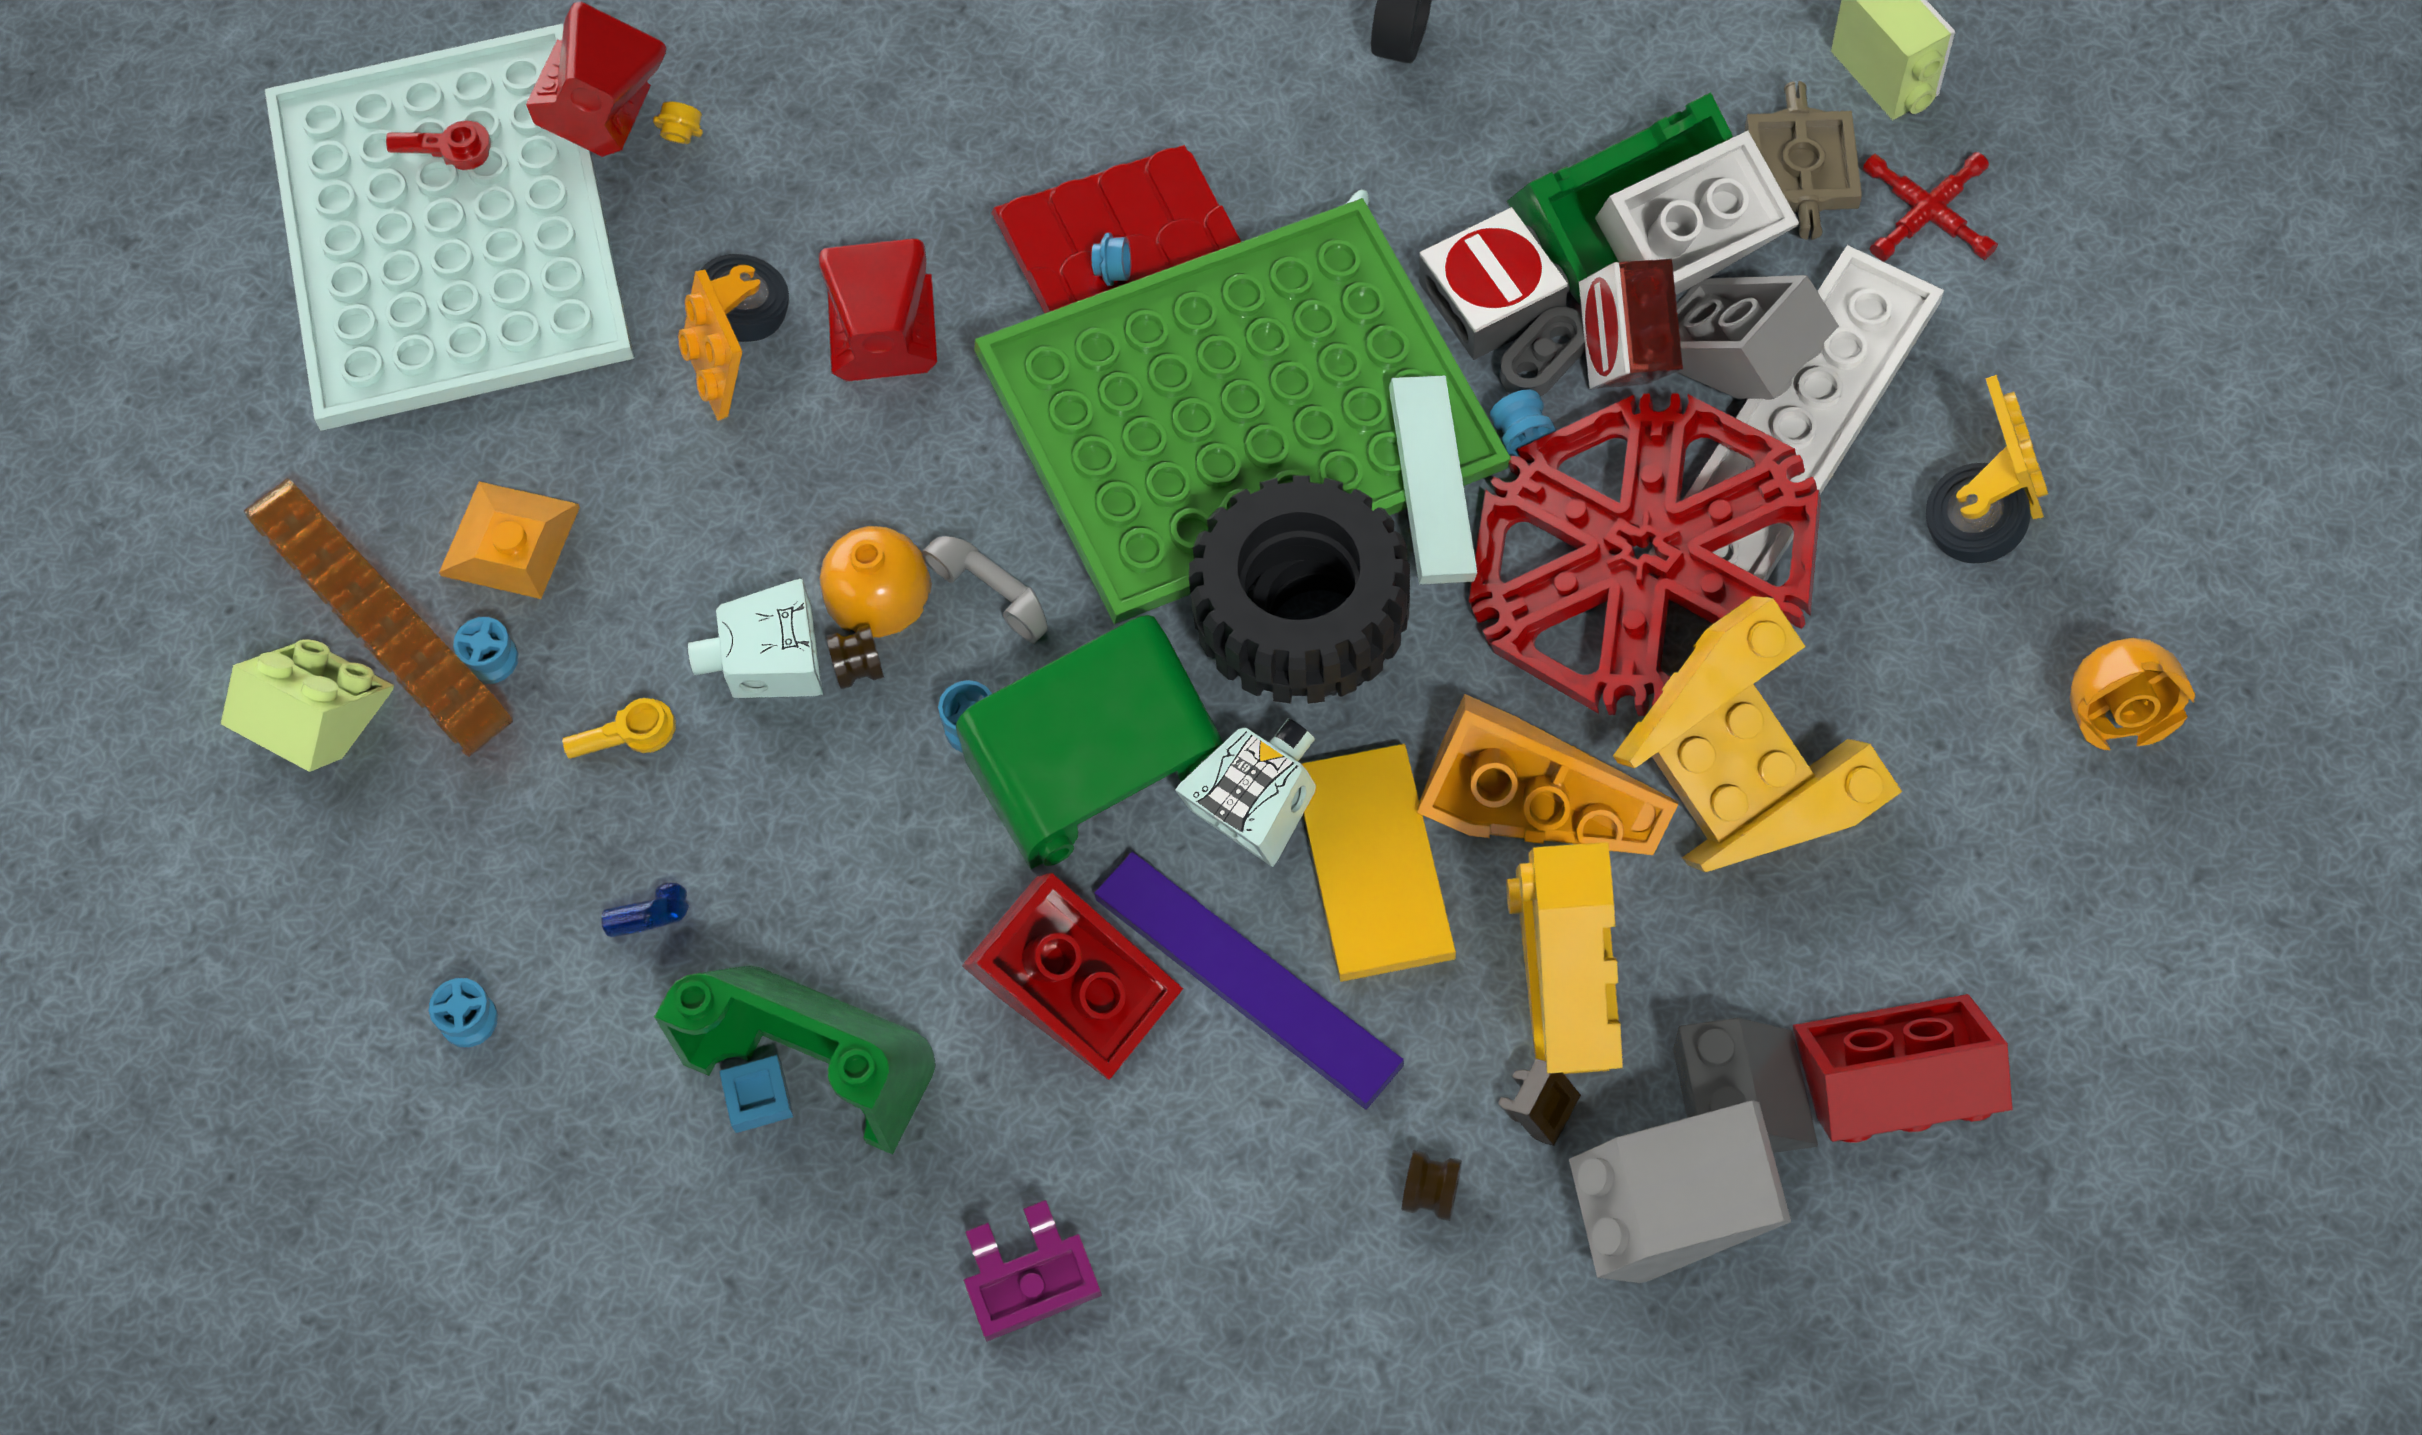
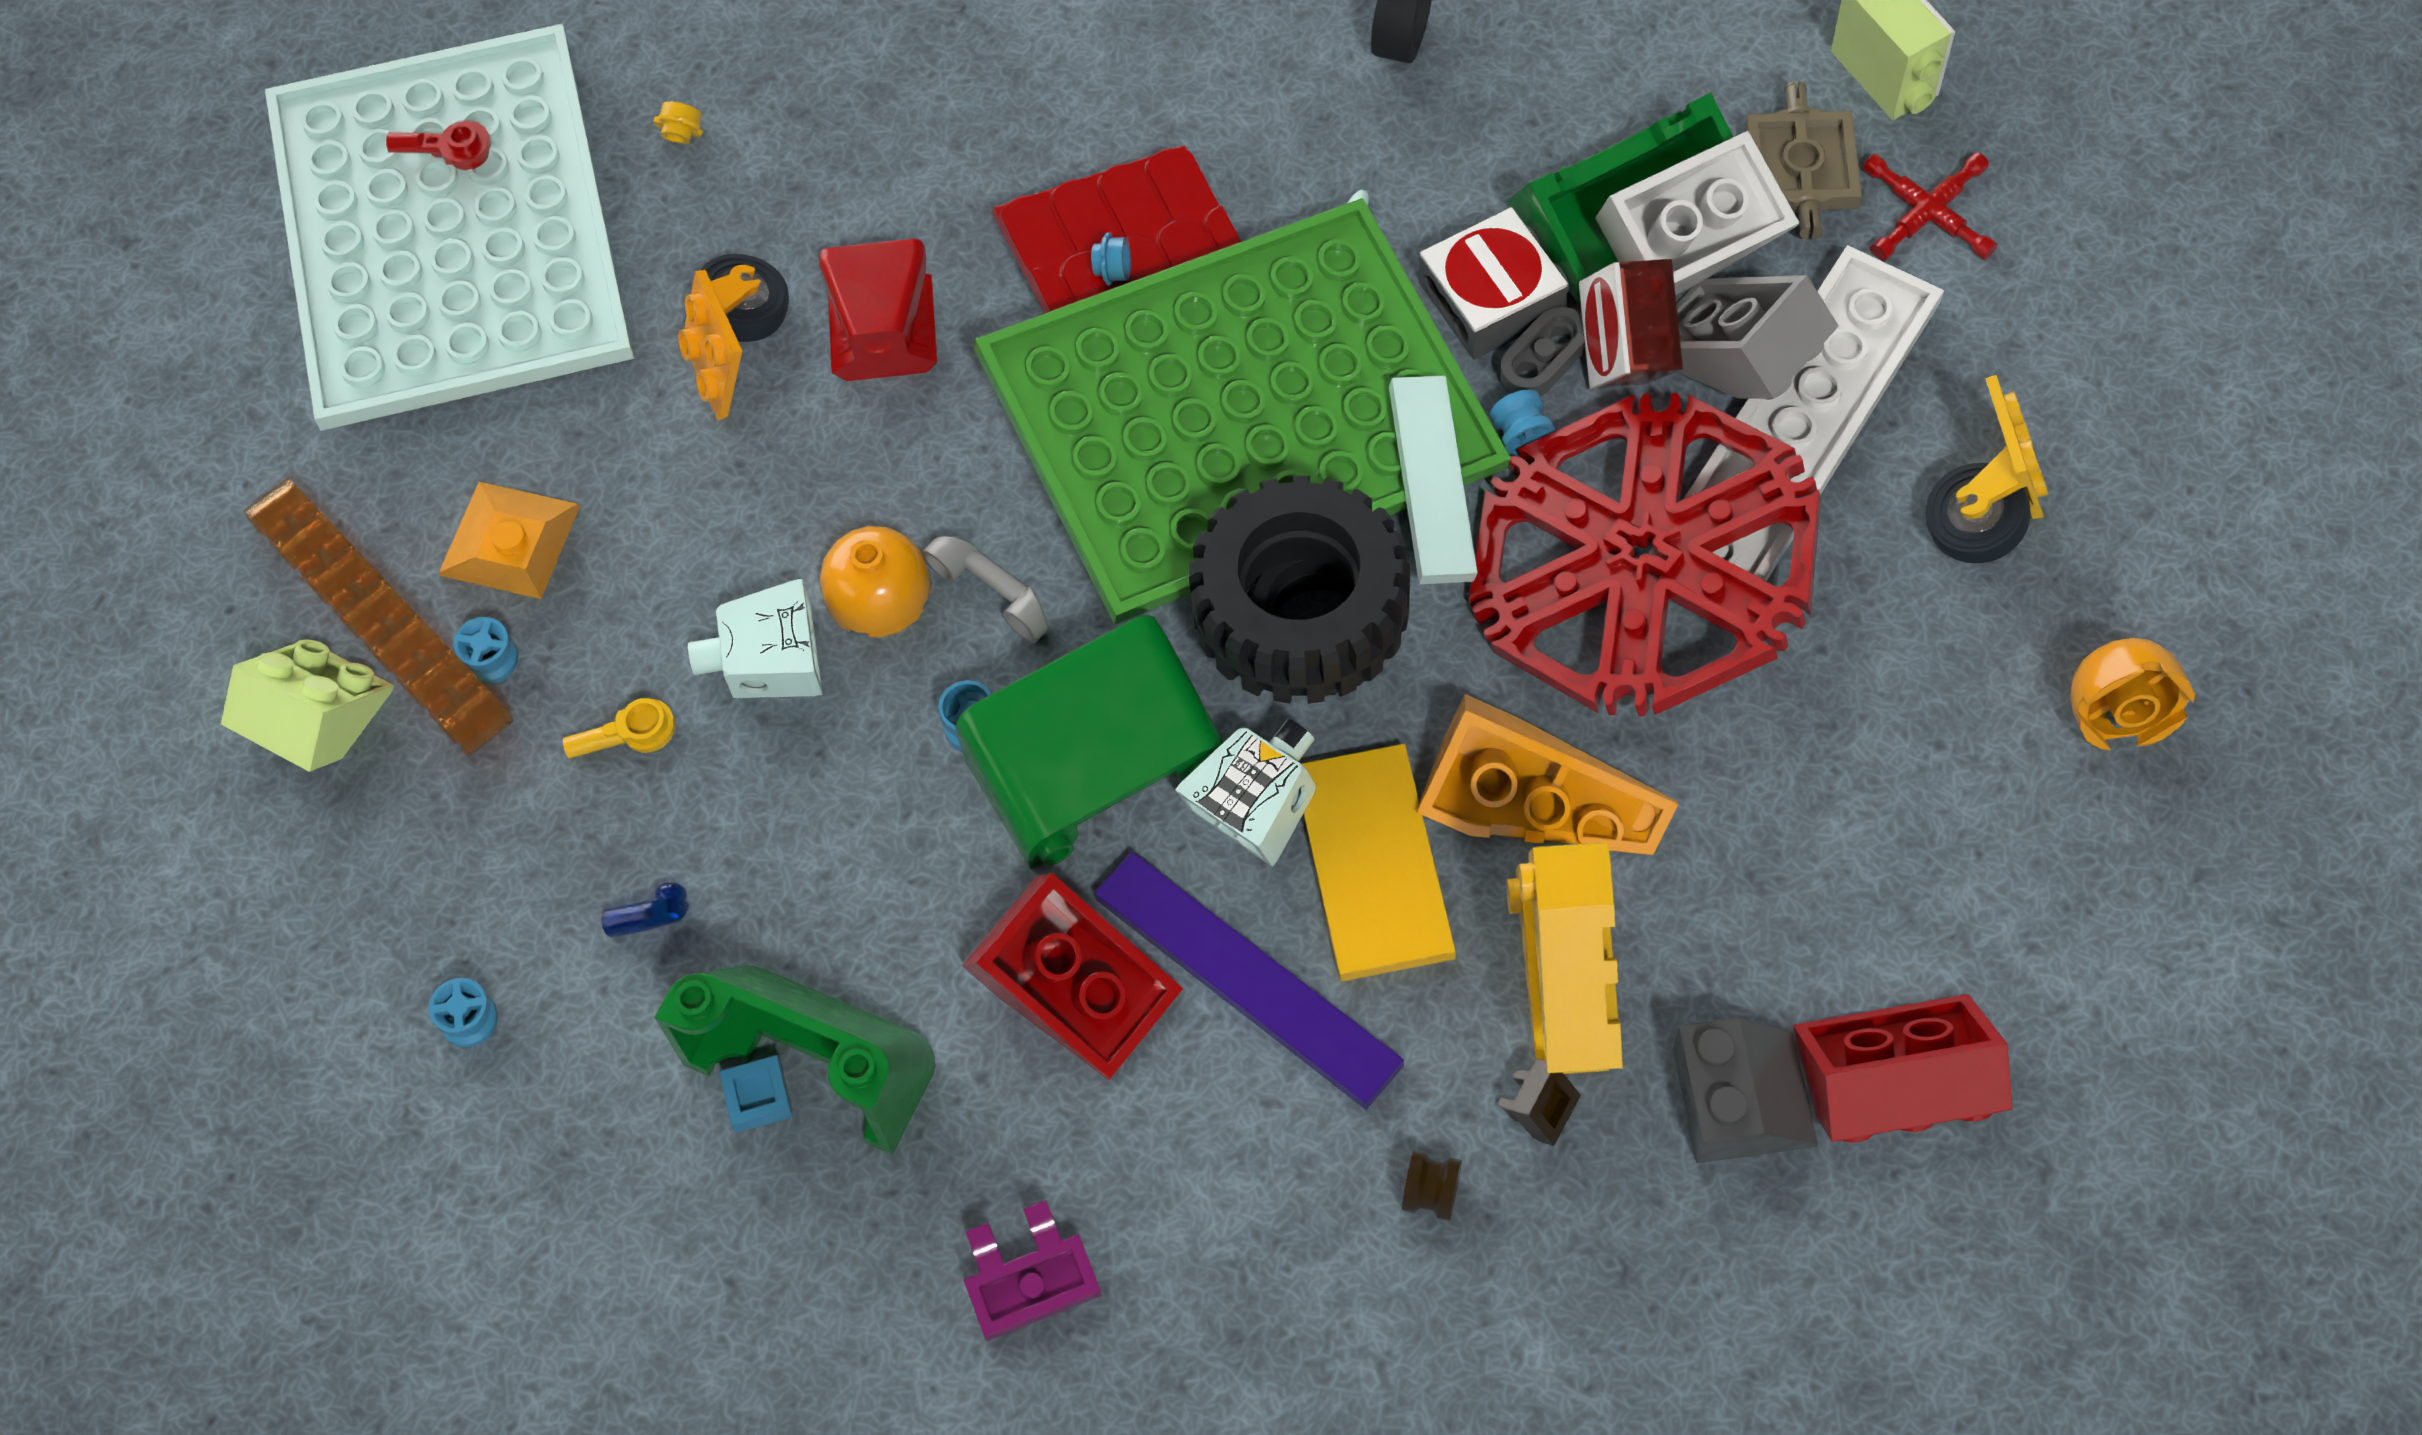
red piece [526,2,667,157] -> none
dark brown wheel [826,624,884,689] -> none
light grey slope [1569,1101,1791,1283] -> none
yellow wedge [1613,596,1902,872] -> none

